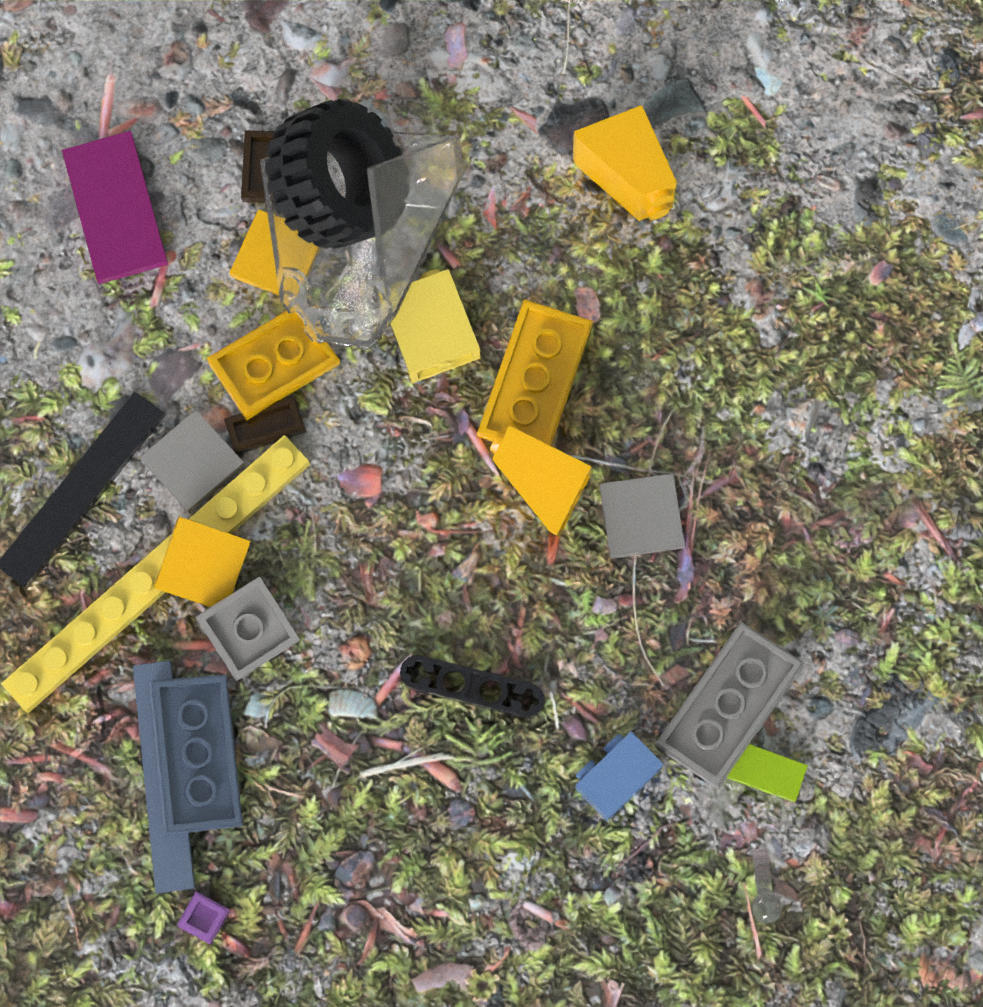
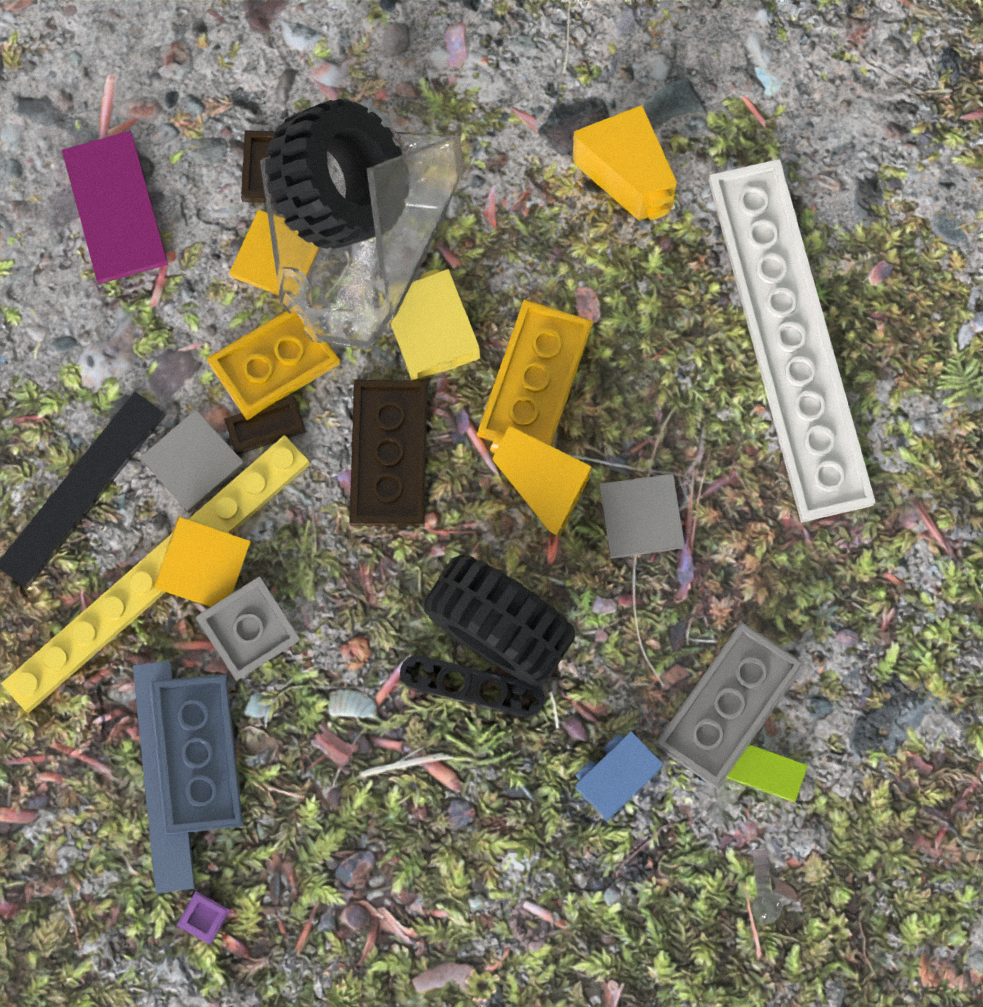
none -> dark brown tile [349,380,428,527]
none -> black tyre [424,554,575,686]
none -> white plate [709,159,876,523]

